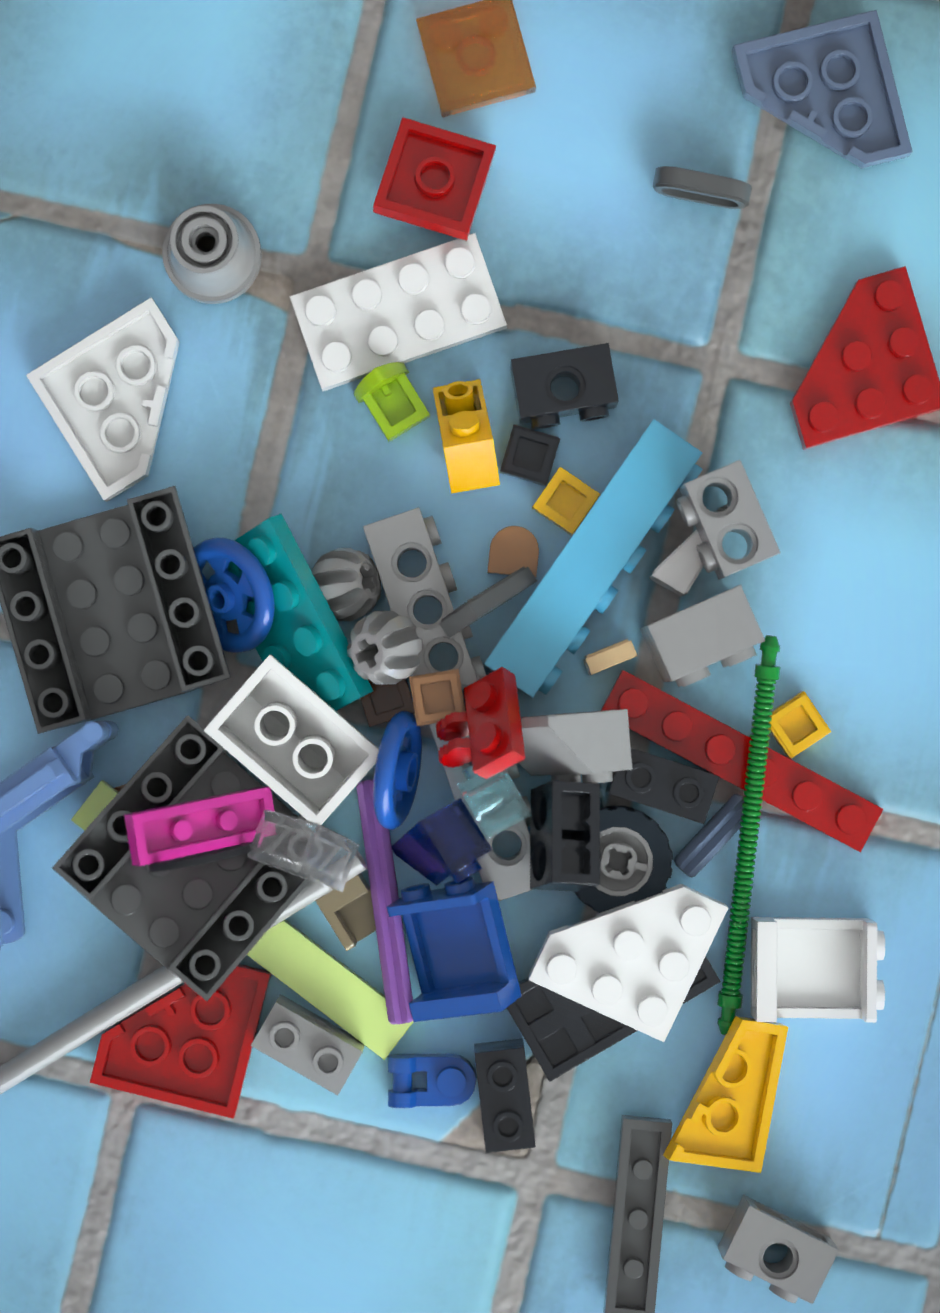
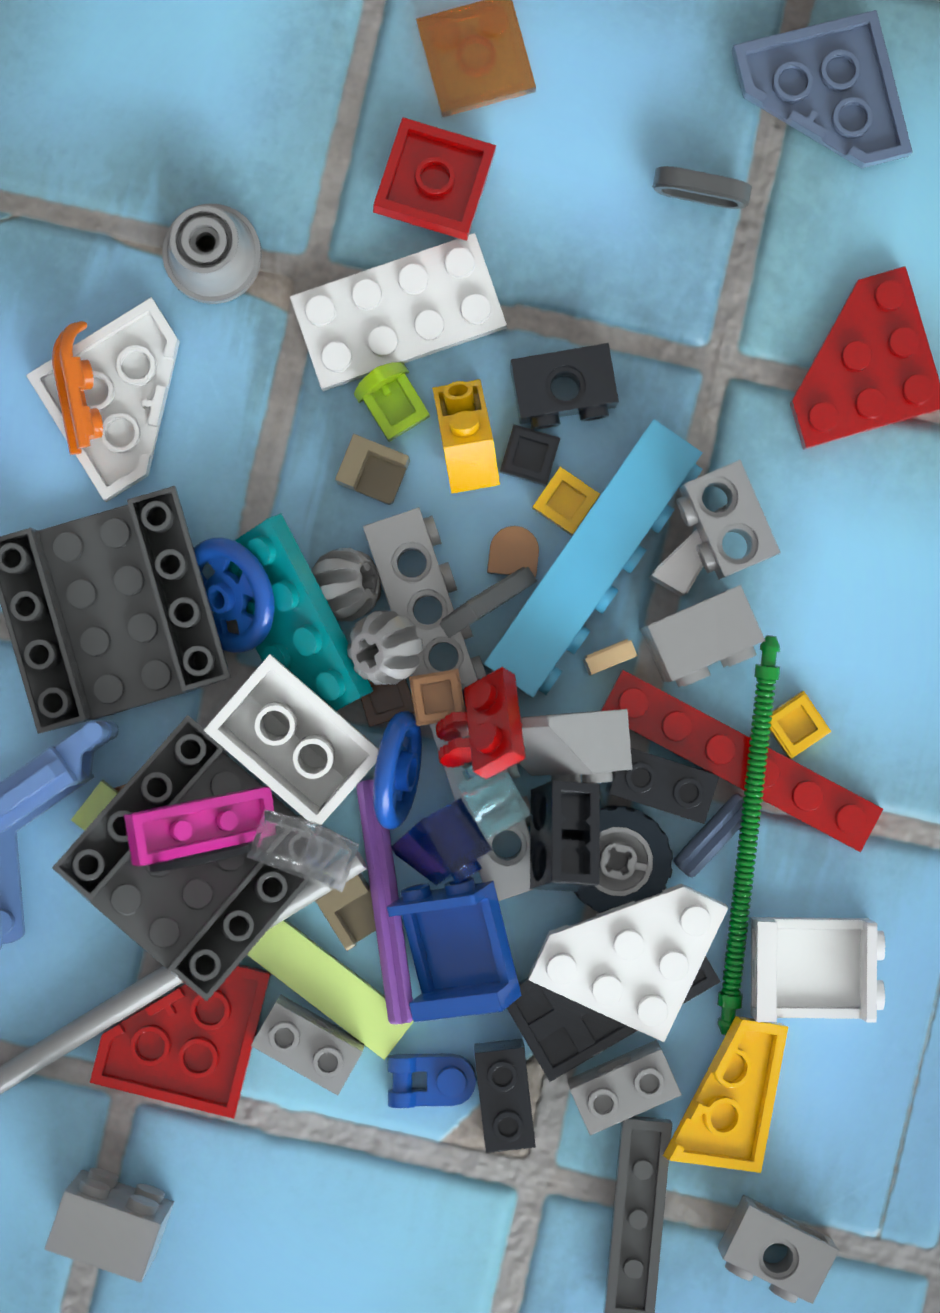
none -> light grey brick [44,1168,174,1283]
none -> orange piece [52,321,103,455]
none -> dark tan panel [335,433,410,505]
none -> light grey brick [567,1040,682,1136]

